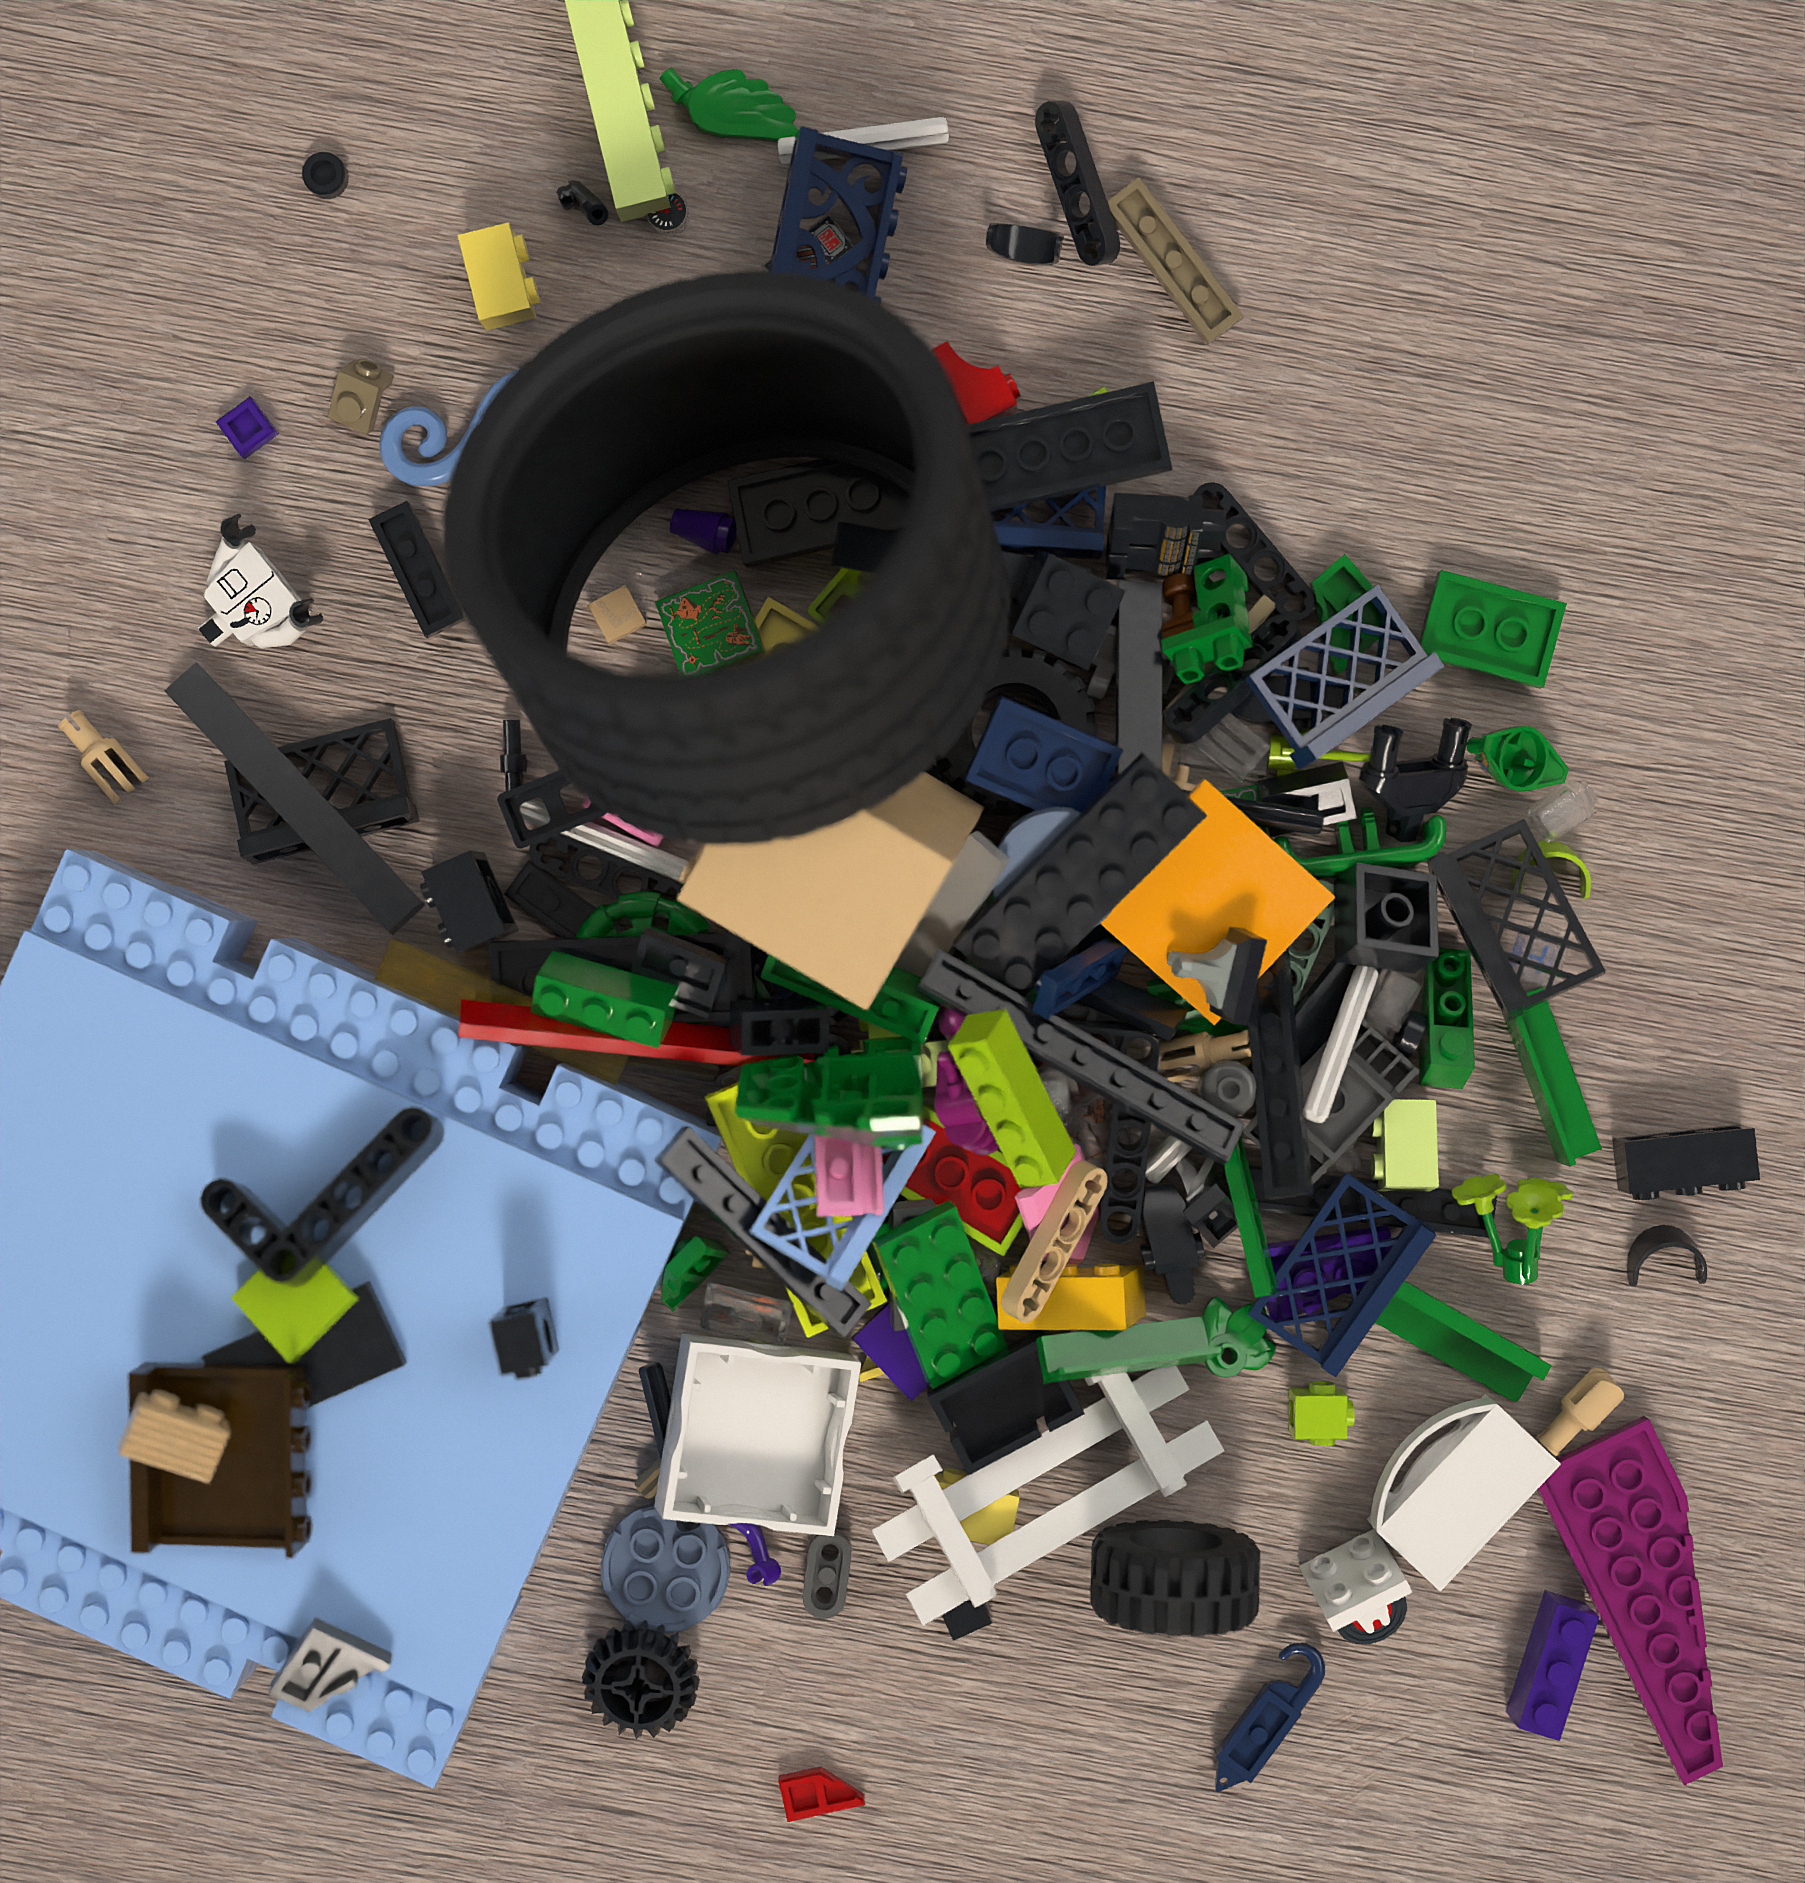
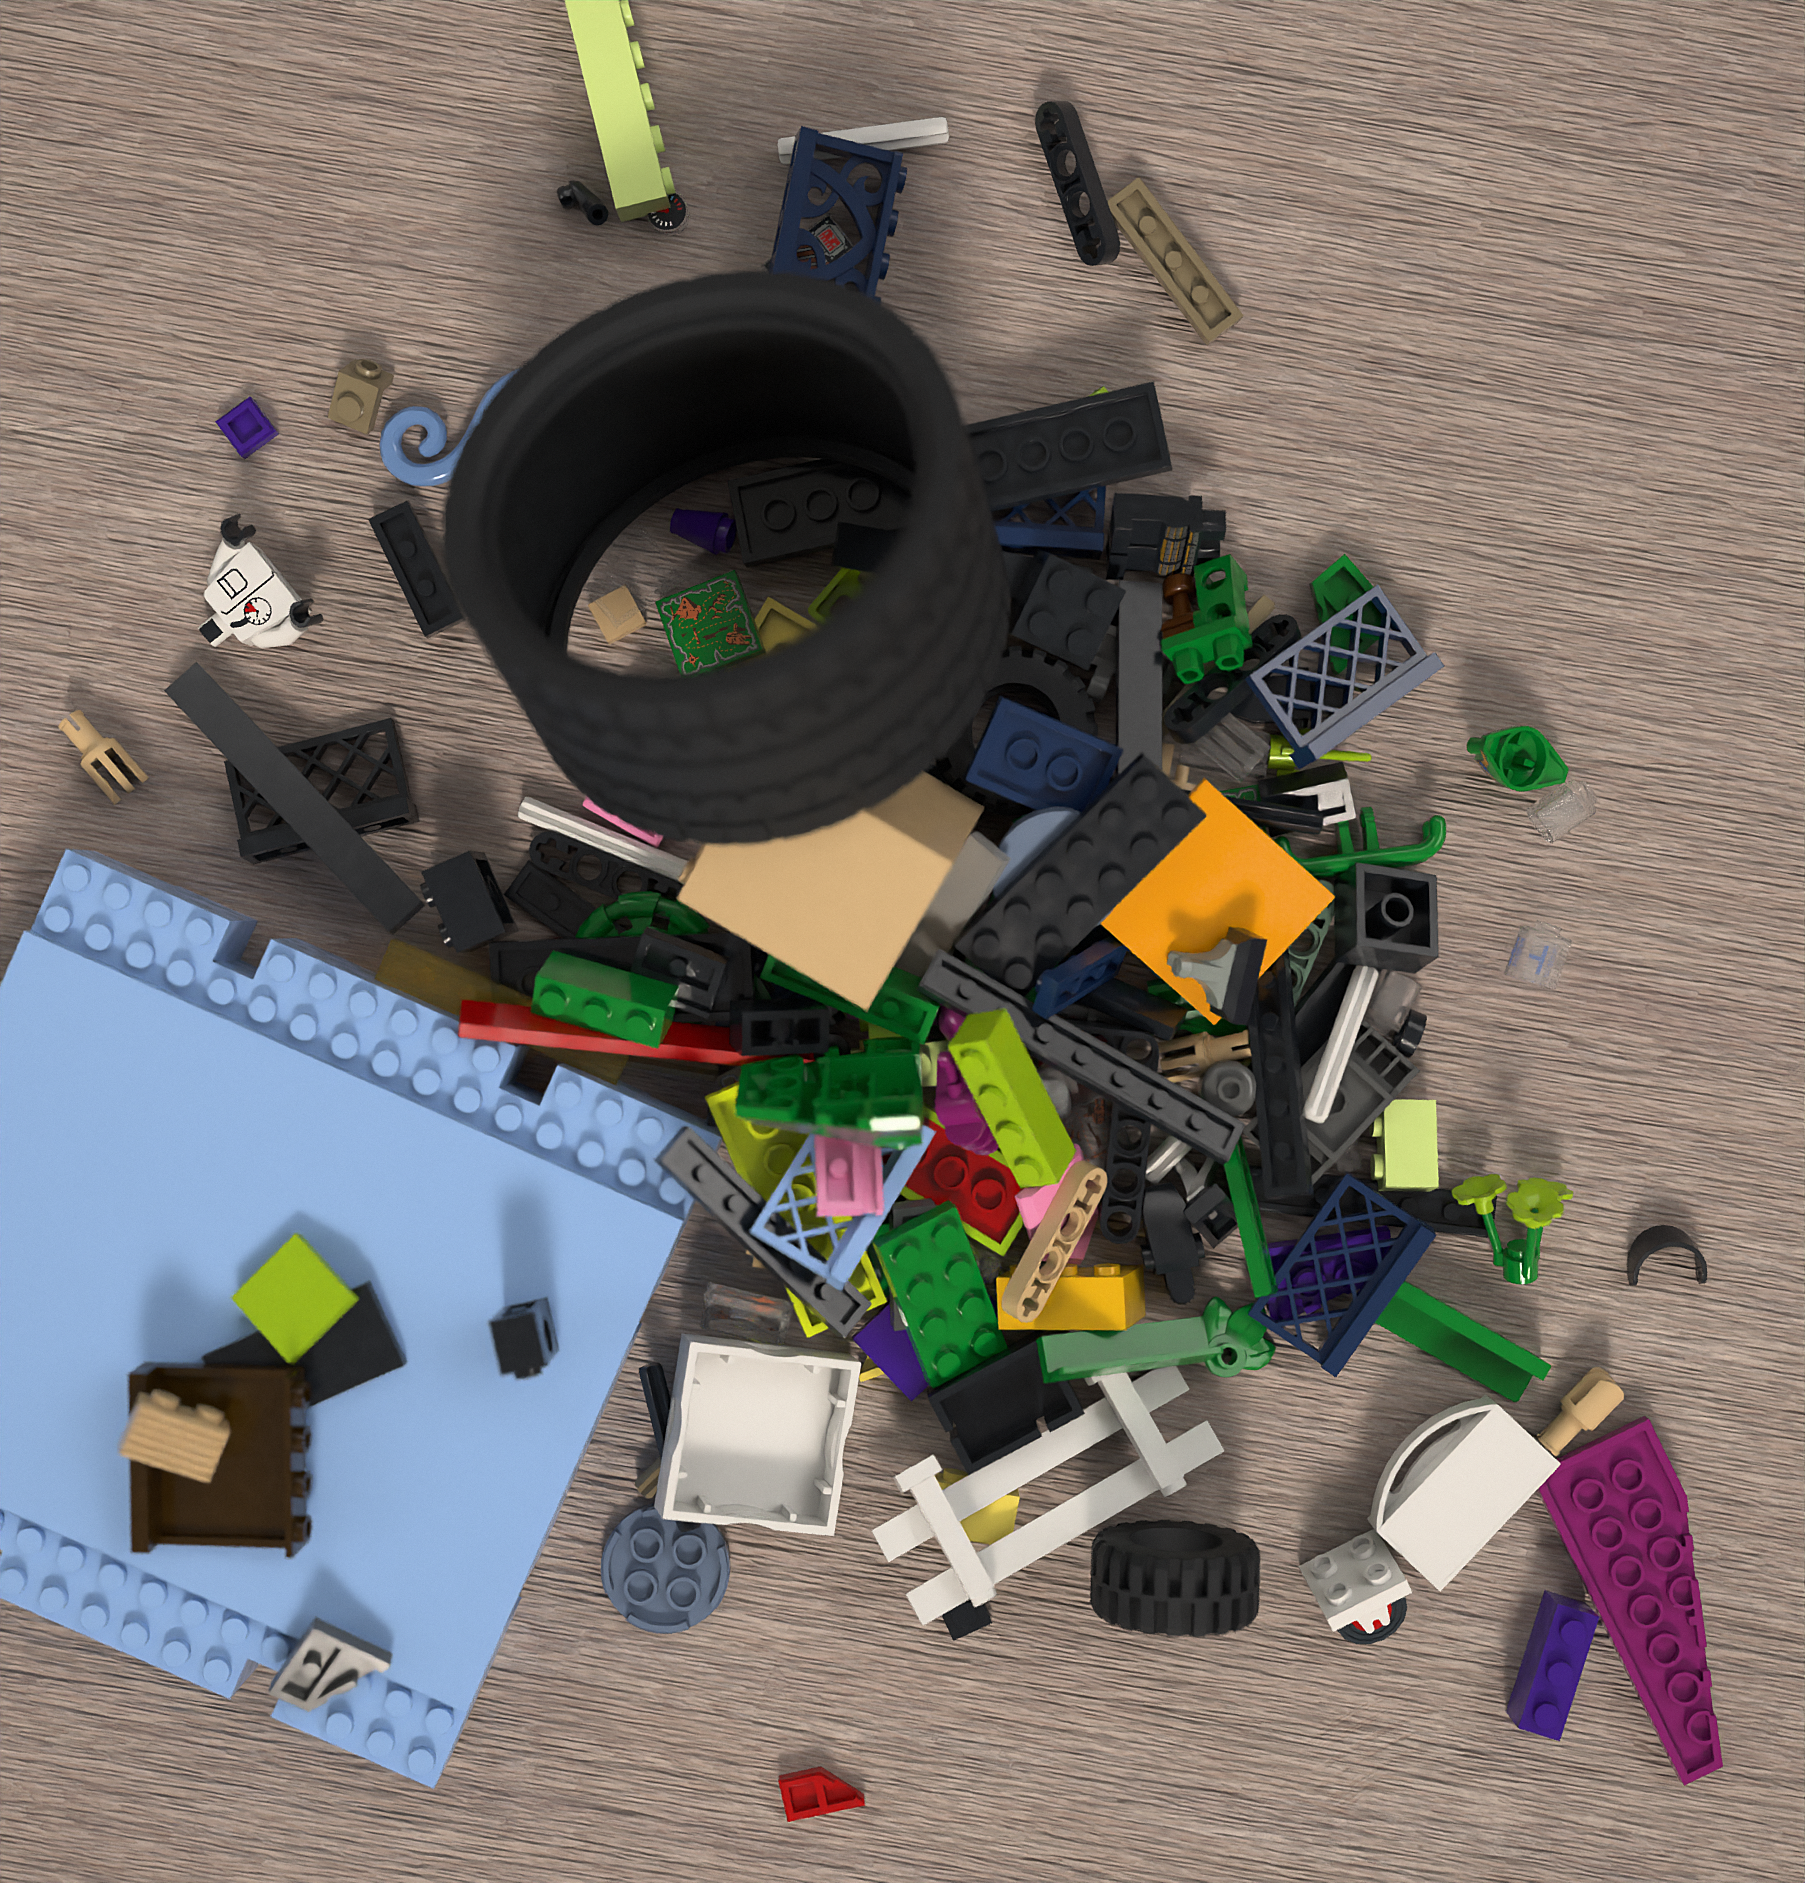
black beam [200,1107,444,1287] -> none
black tile [302,152,349,199] -> none
light yellow brick [458,222,540,331] -> none
black piece [497,770,607,849] -> none
black bar [500,720,527,791] -> none
black gear [582,1620,700,1739] -> none
green animal [659,67,798,142] -> none
green wing [660,1235,731,1312] -> none
dark purple piece [729,1523,781,1586] -> none
dark grey plate [802,1530,852,1619] -> none
red arch [932,341,1021,425] -> none
black helmet [986,223,1064,265] -> none
black beam [1193,482,1315,622] -> none
dark blue plate [1214,1643,1325,1792] -> none
lime brick [1288,1381,1355,1446] -> none
black connector [1358,718,1472,843] -> none
green plate [1418,570,1567,689] -> none
green slope [1418,948,1475,1089] -> none
black fence [1428,819,1606,1022] -> none
green panel [1503,987,1602,1167] -> none
lime helmet [1512,840,1591,899] -> none
black brick [1612,1125,1760,1200] -> none

